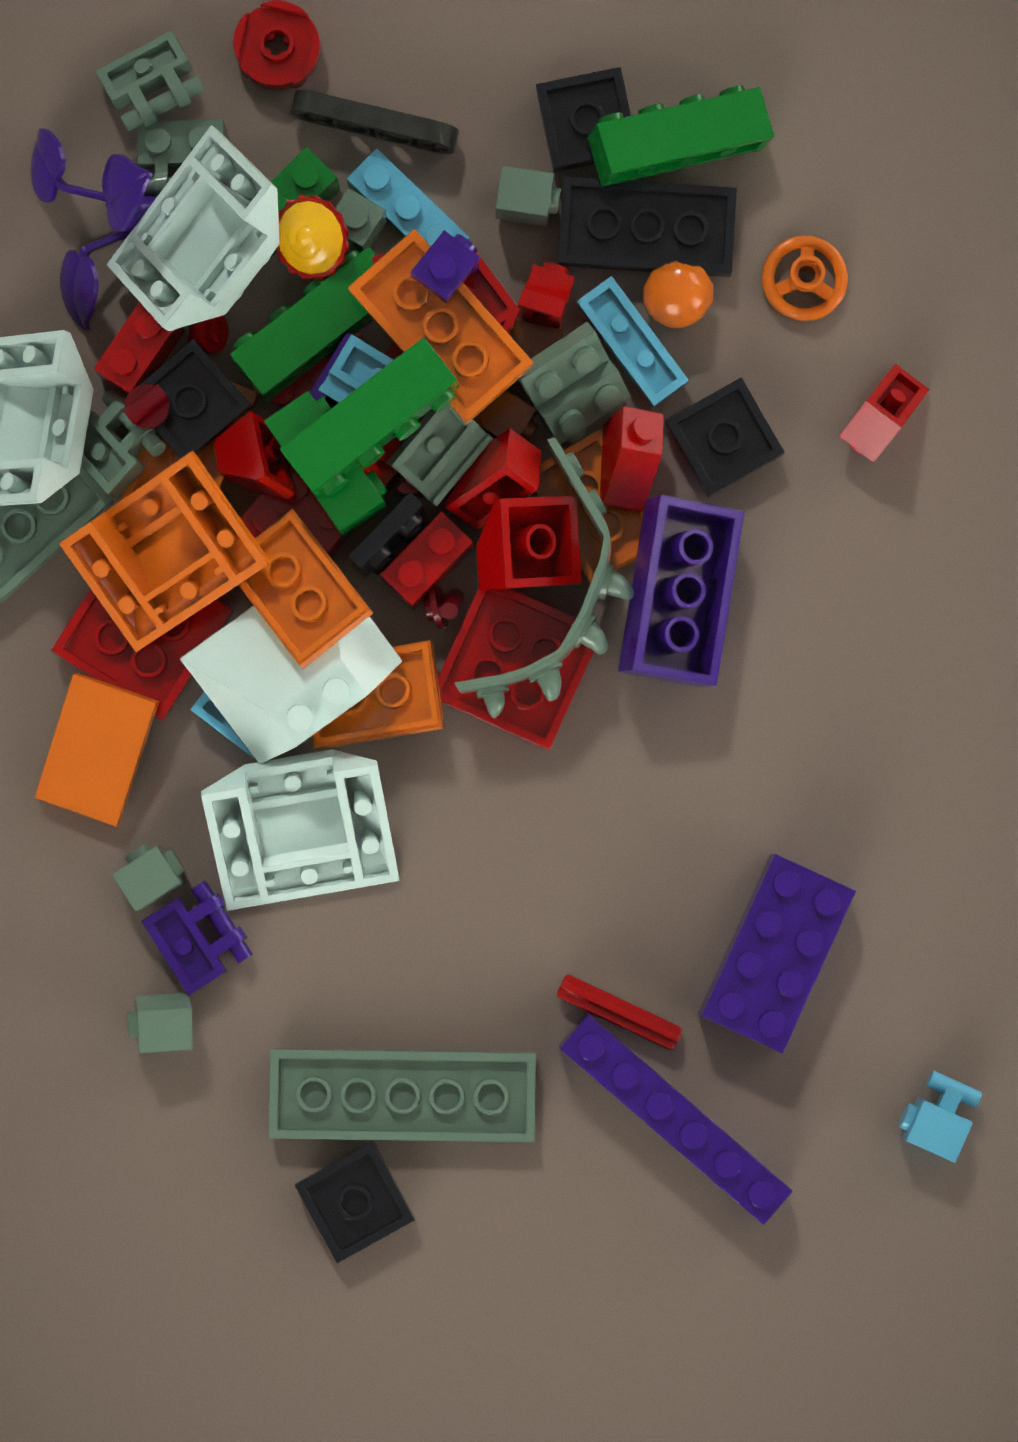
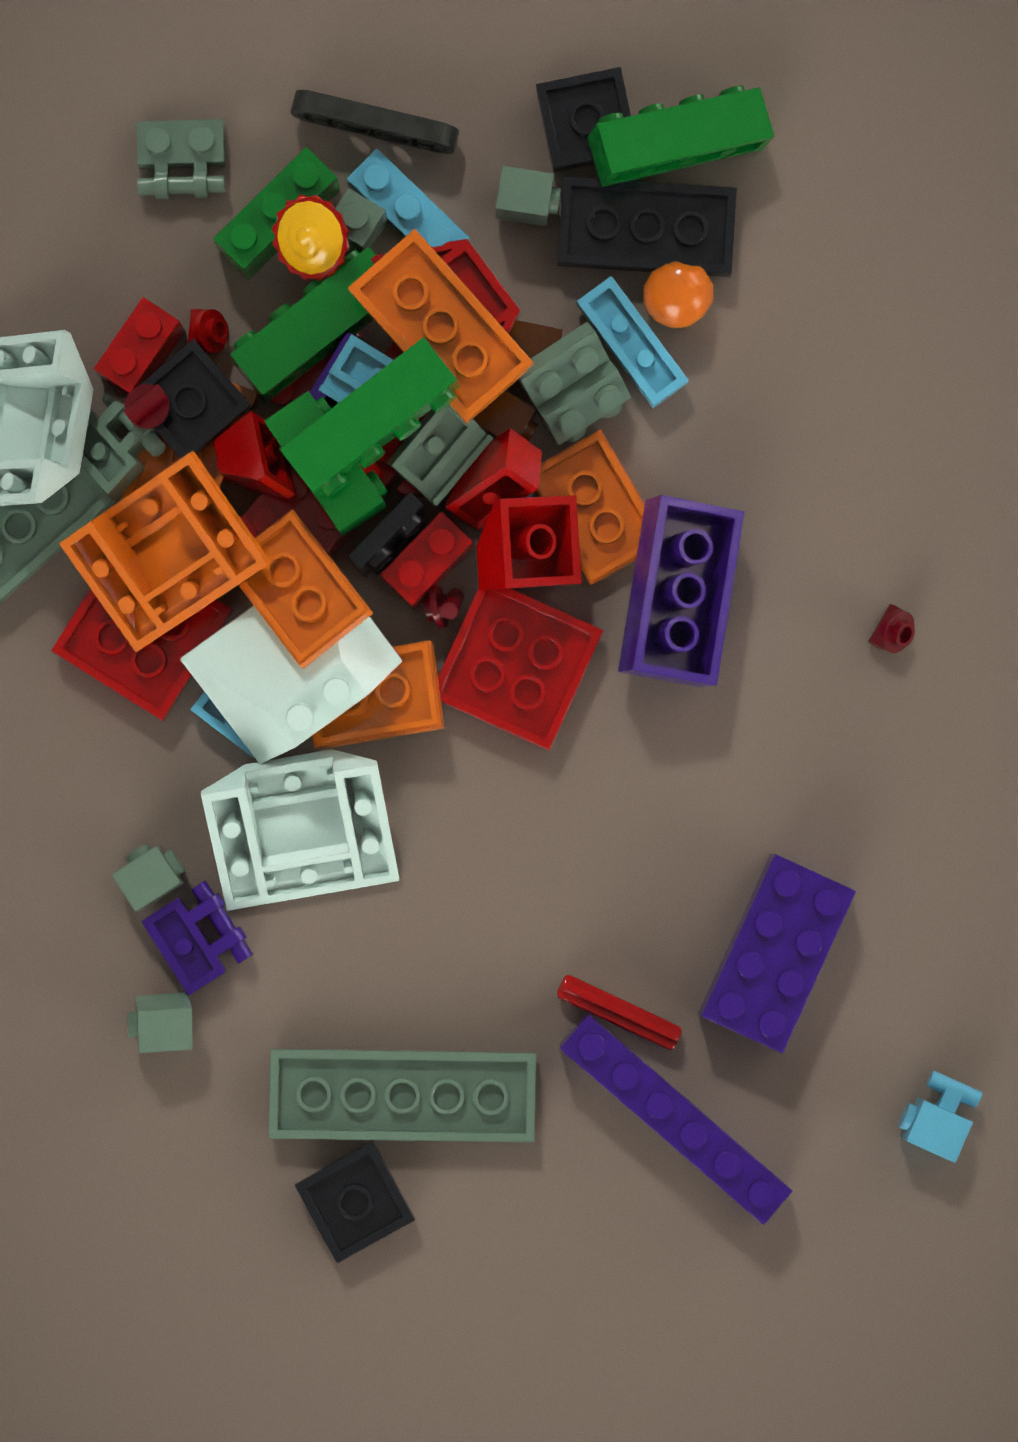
dark purple plant [31,128,156,330] -> none
orange tile [34,672,159,827] -> none
sand green plate [96,30,205,131] -> none
light aqua slope [106,125,280,331] -> none
red plate [233,0,321,90] -> none
dark purple bracket [411,230,480,303] -> none
sand green piece [454,437,634,718] -> none
red arch [518,262,575,329] -> none
red slope [600,406,664,513] -> none
black plate [665,377,785,497] -> none
orange piece [762,235,848,321] -> none
red slope [839,363,930,463] -> none
none -> dark red plate [868,604,915,653]

